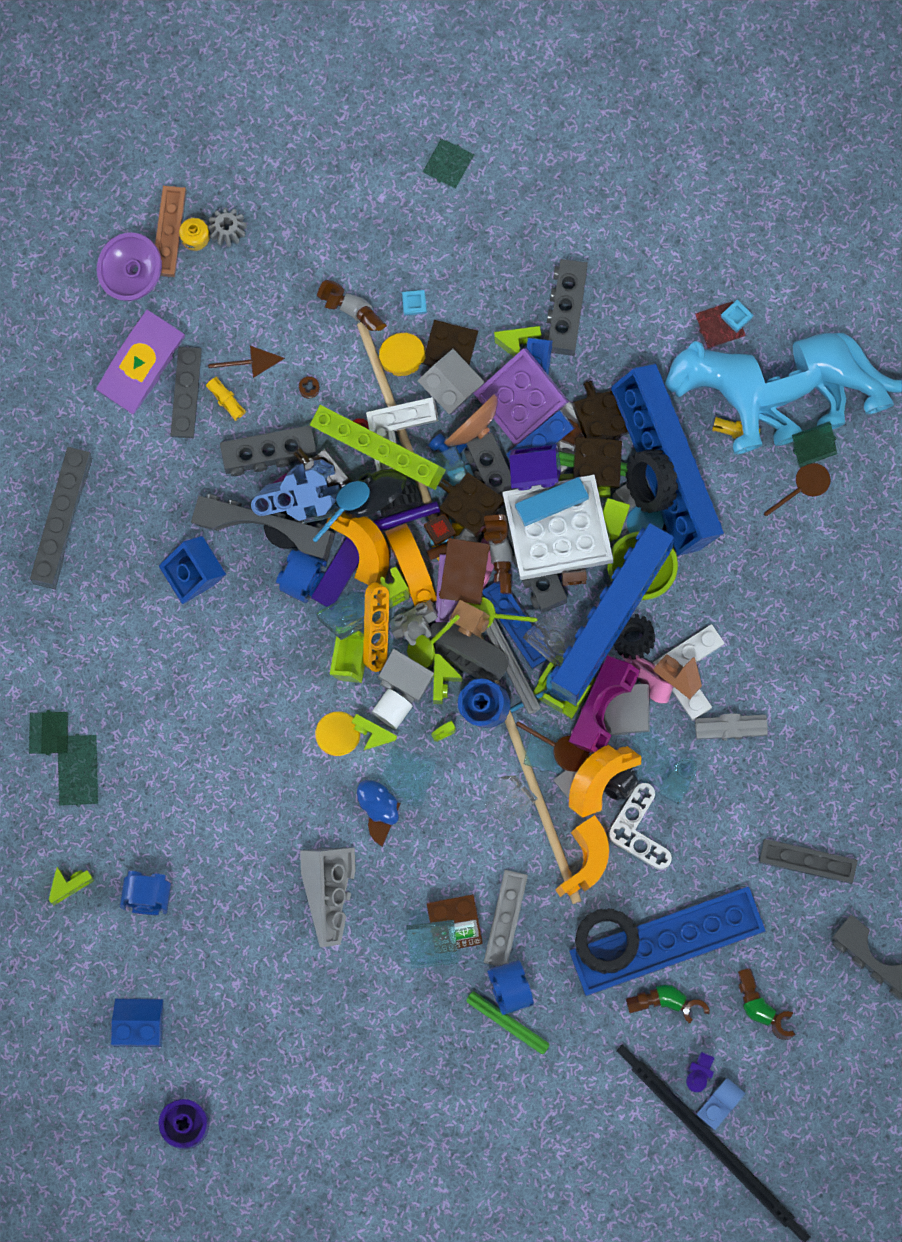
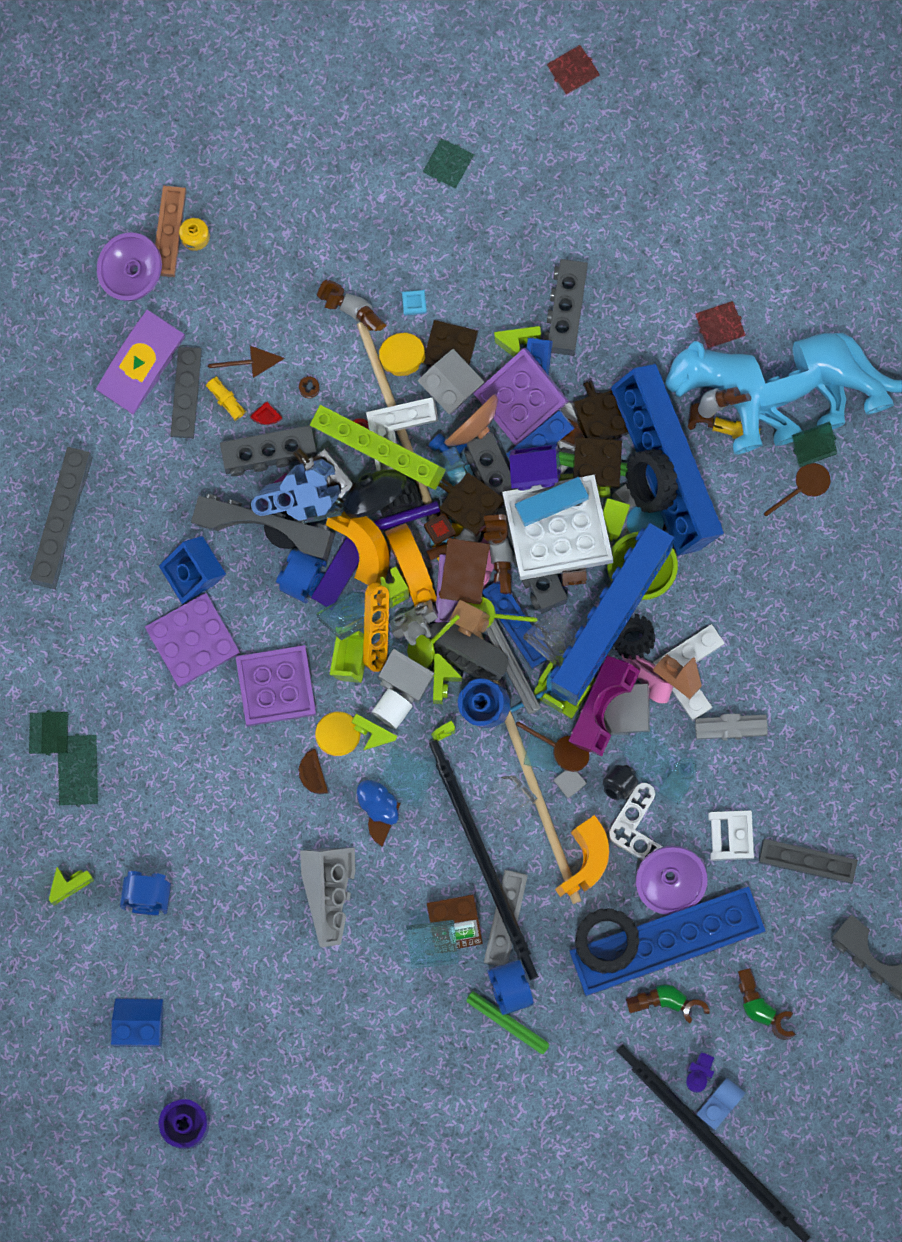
light grey gear [208,207,247,247] -> none
dark azure piece [313,481,370,542] -> none
light orange arch [569,745,641,818] -> none
medium azure tile [720,300,753,333] -> none
none -> medium lavender plate [145,593,240,688]
none -> medium lavender plate [236,645,316,727]
none -> red tile [250,402,282,425]
none -> reddish brown tile [298,749,329,795]
none -> black axle [429,740,539,981]
none -> clear red piece [547,45,600,95]
none -> medium lavender dish [636,846,707,915]
none -> reddish brown piece [688,387,752,430]
none -> white plate [708,811,754,861]

